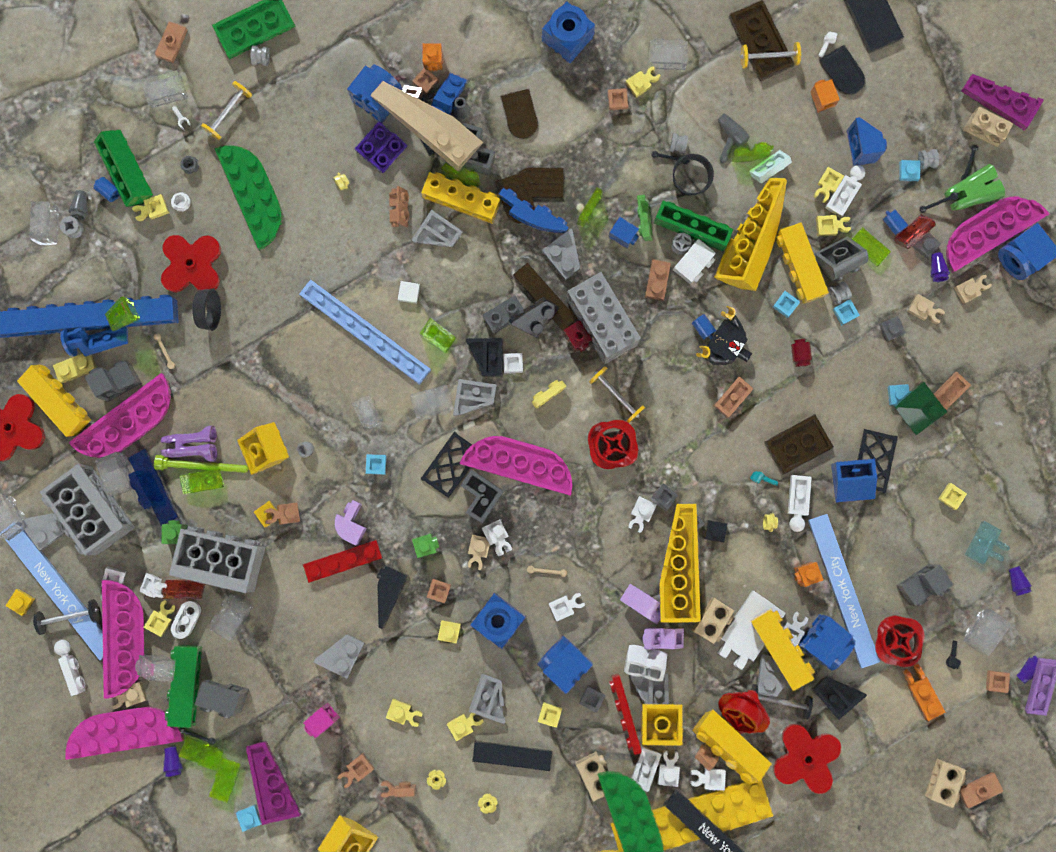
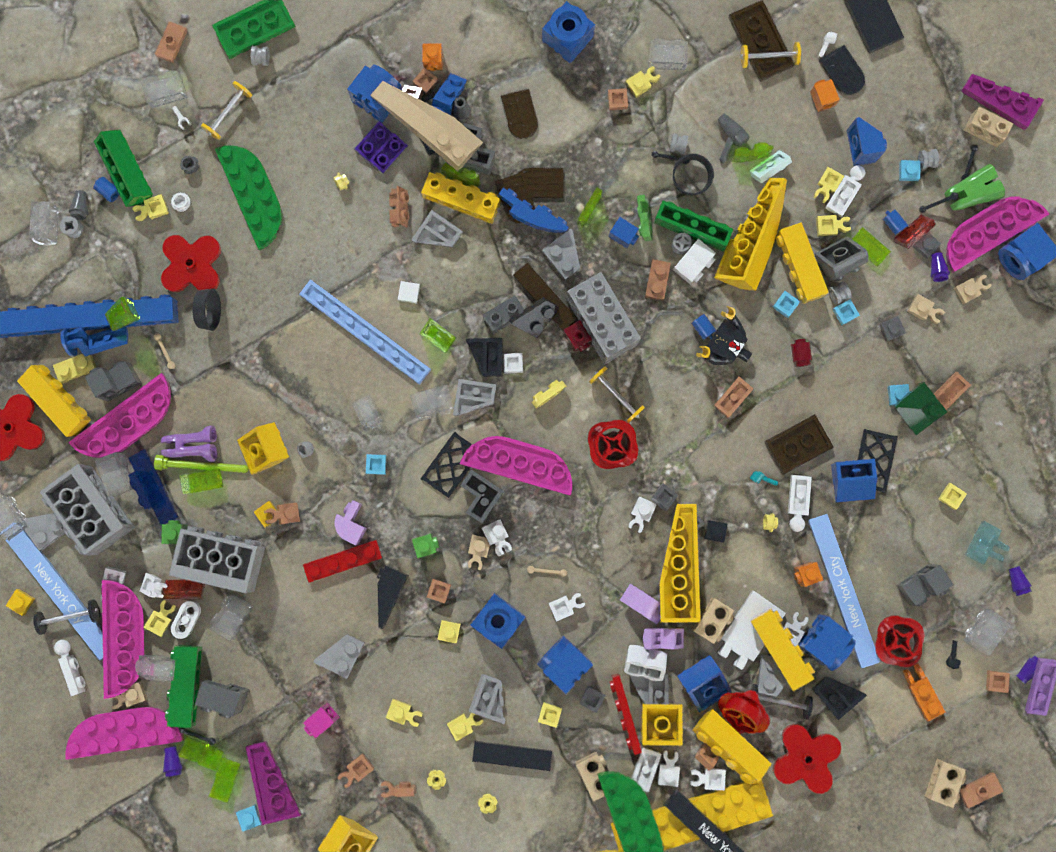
none -> blue slope [677,655,732,713]

